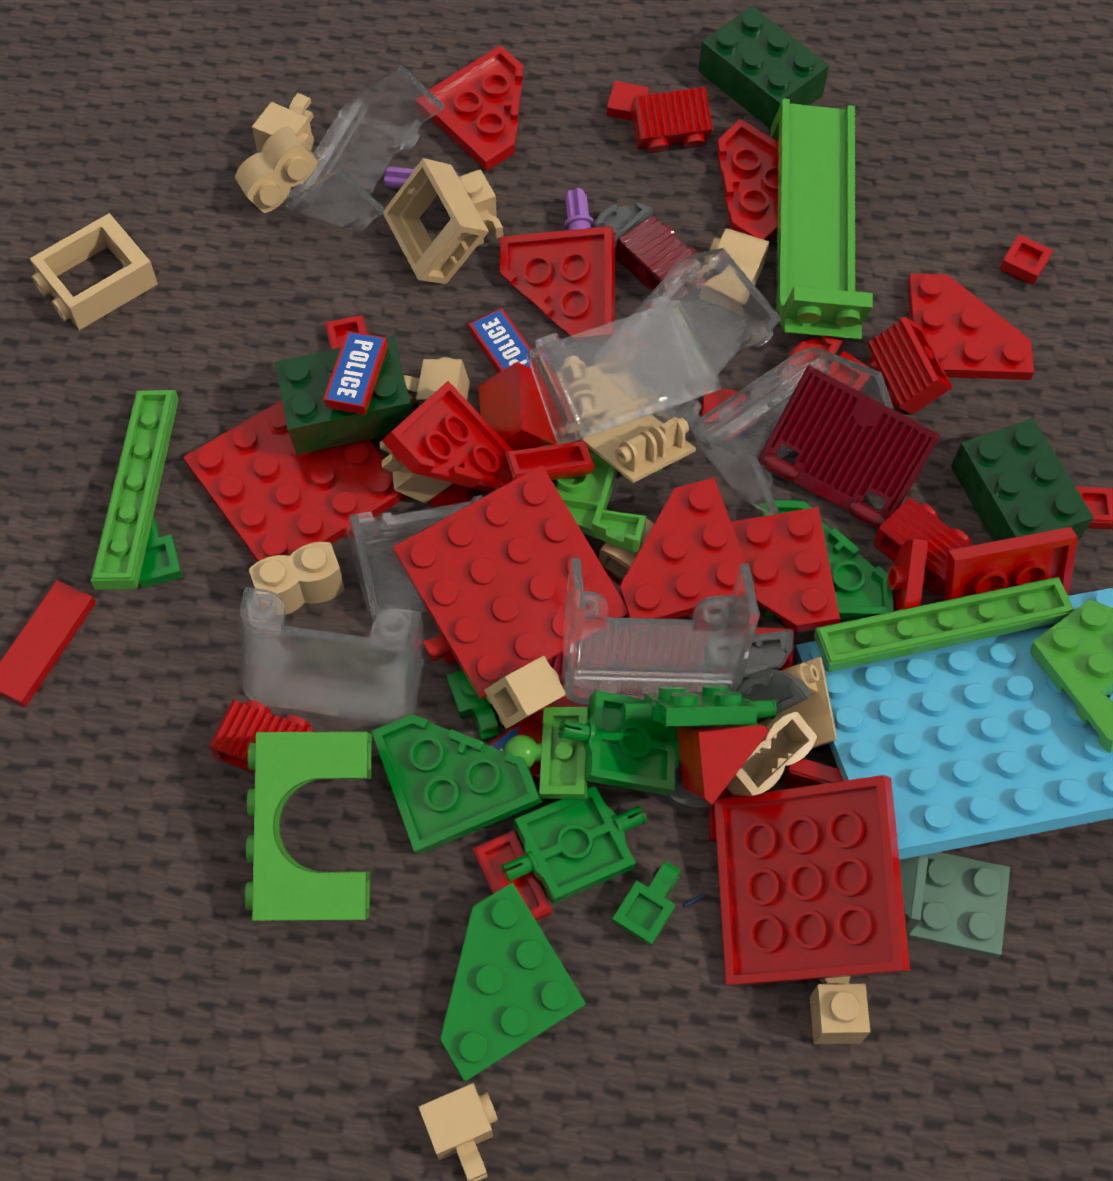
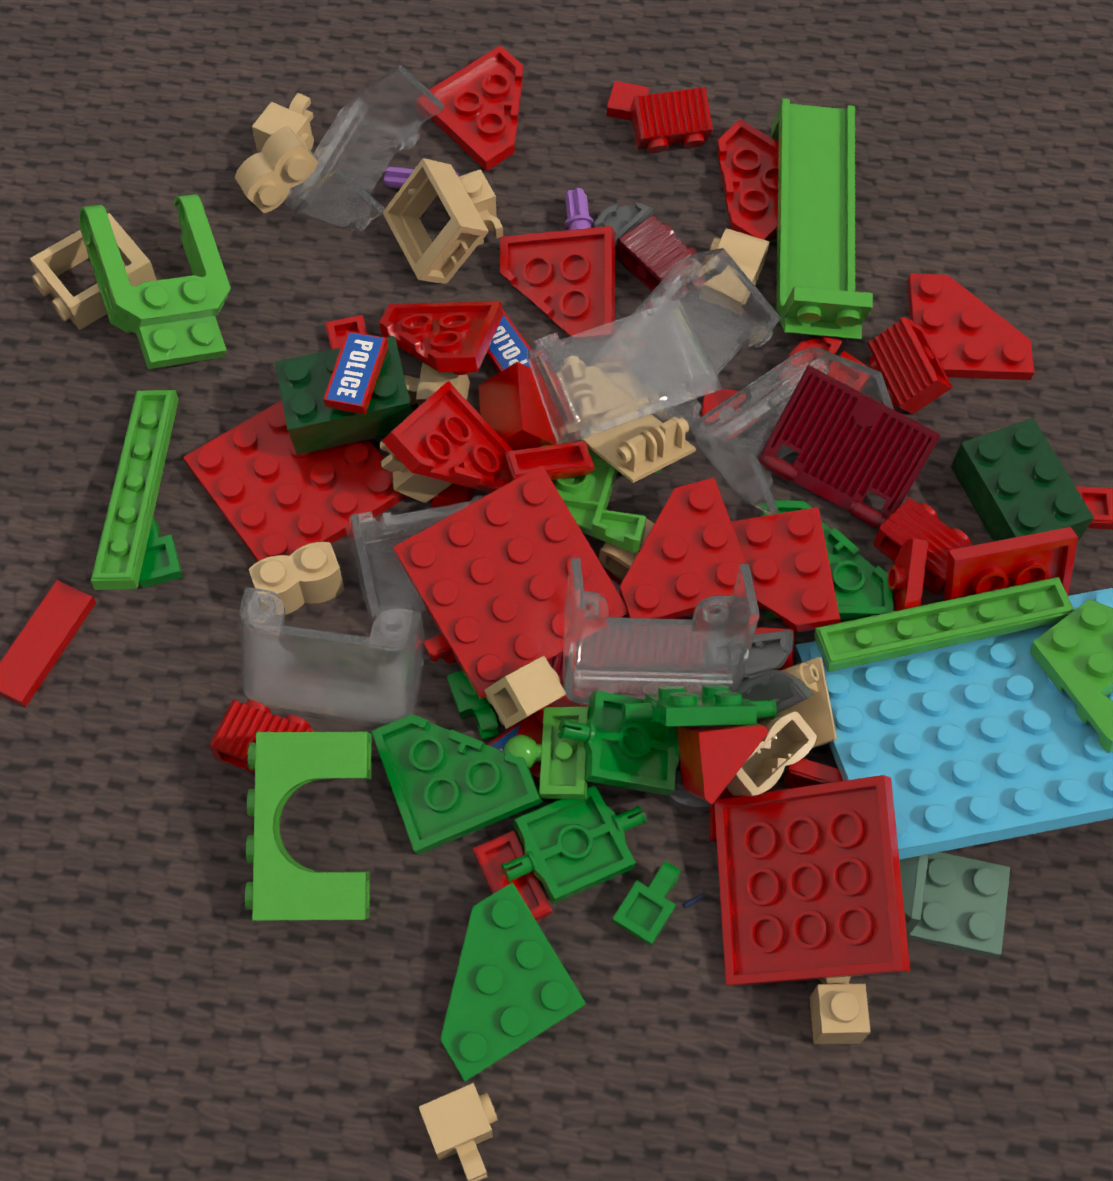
dark green brick [698,6,829,129] -> none
red plate [1000,235,1053,285] -> none
none -> bright green plate [79,194,231,369]
none -> red plate [379,301,503,375]

